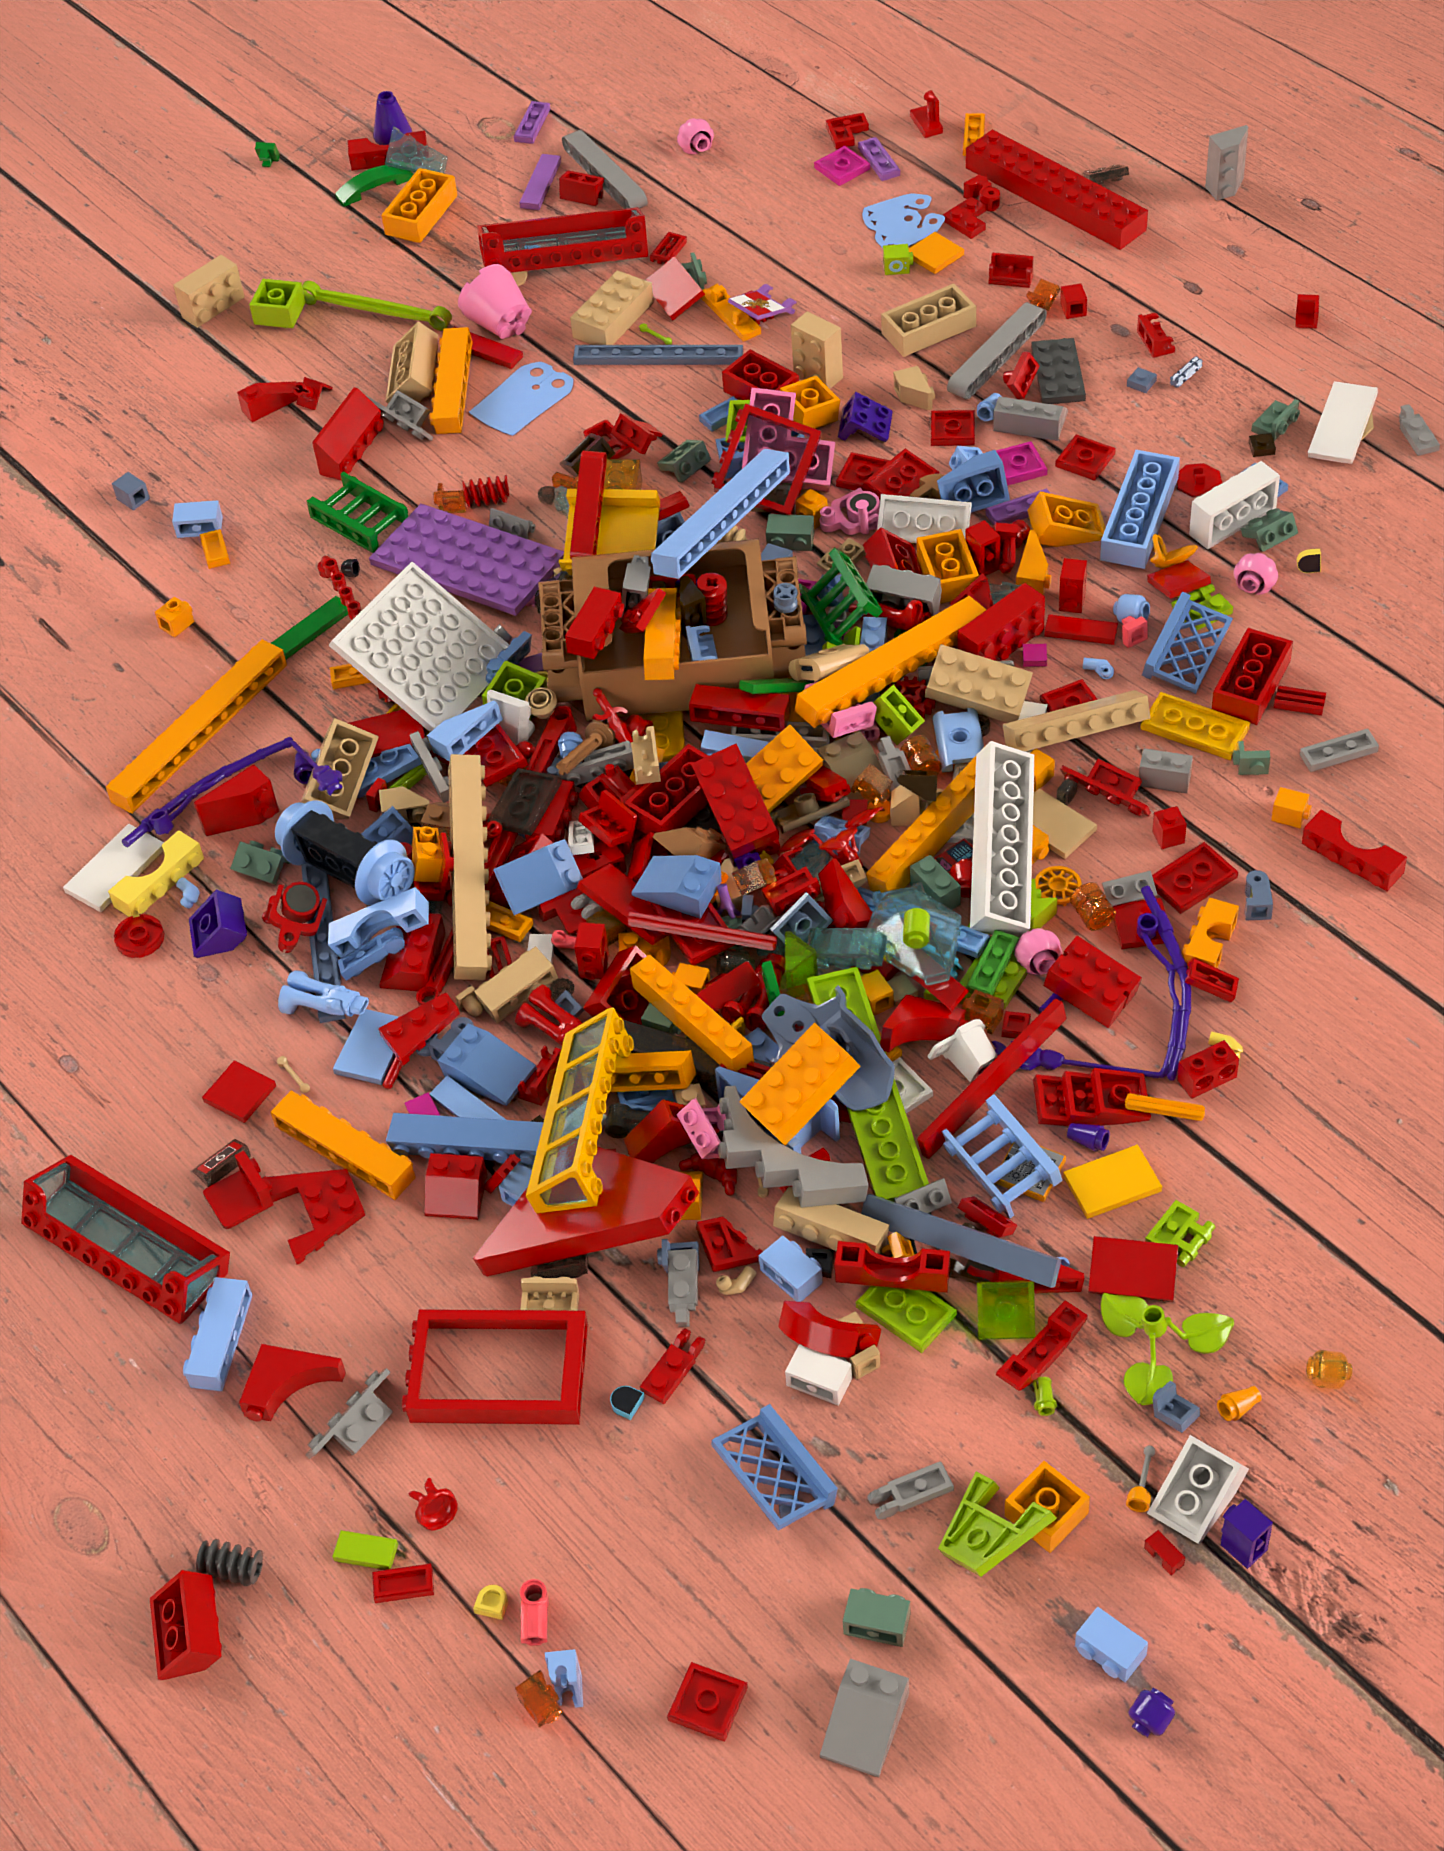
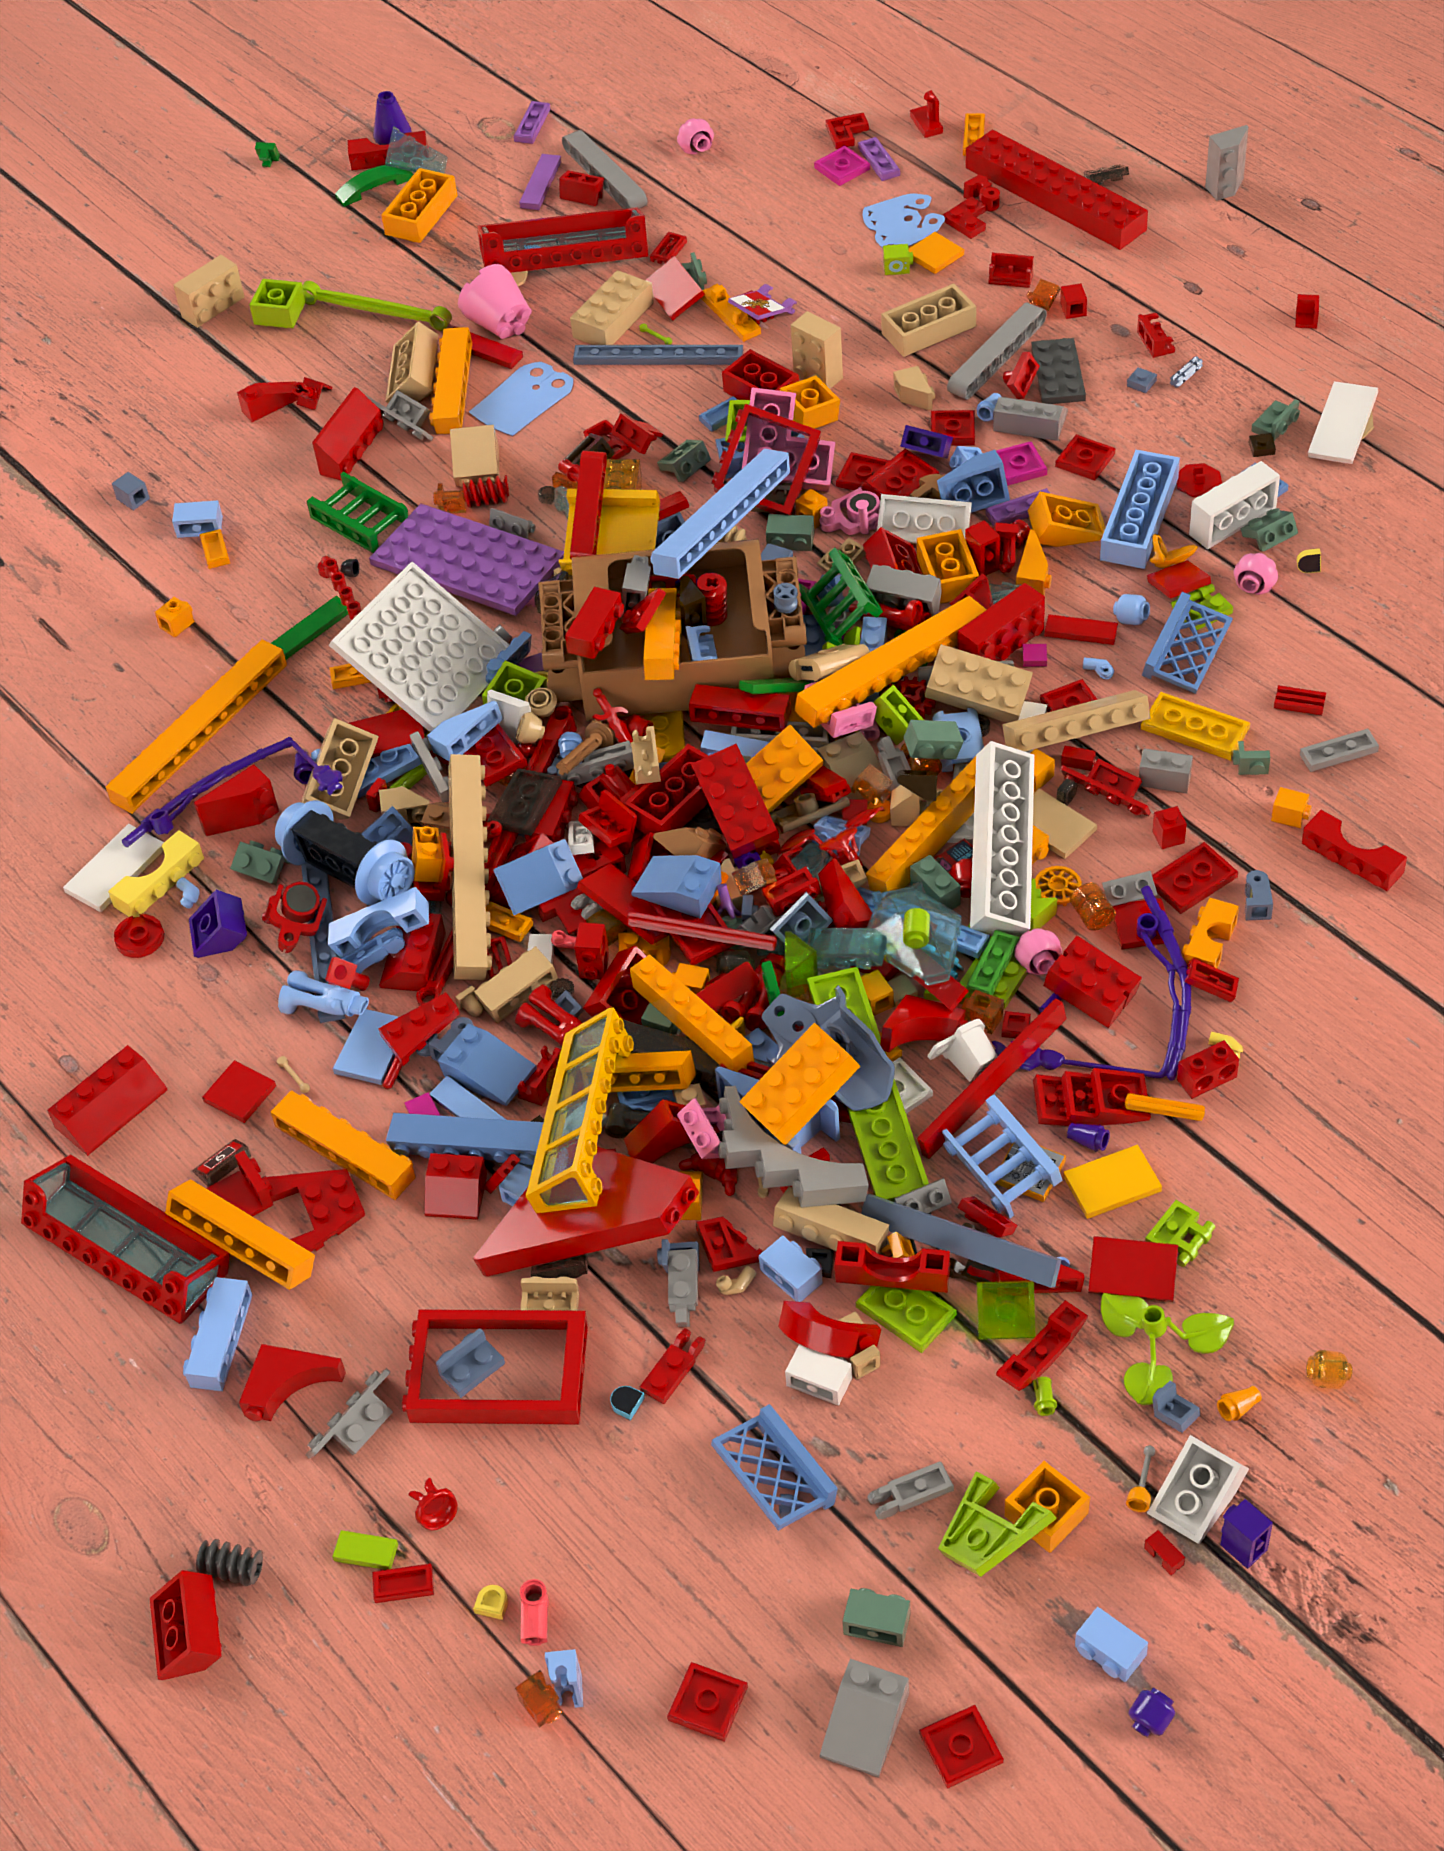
dark purple bracket [838,392,893,442] -> none
red brick [1059,558,1087,613] -> none
coral tile [1122,616,1148,648] -> none
red brick [1212,628,1293,725] -> none
light grey hinge [1399,404,1440,456] -> none
none -> red slope [47,1045,168,1156]
none -> light orange brick [165,1179,315,1290]
none -> red bracket [325,957,370,991]
none -> sand blue bracket [436,1328,505,1398]
none -> tan slope [450,425,500,488]
none -> tan cone [516,712,545,744]
none -> red axle [558,459,580,483]
none -> dark purple brick [900,425,953,459]
none -> sand green brick [904,720,964,759]
none -> red tile [919,1705,1004,1789]
none -> red piece [1061,745,1096,771]

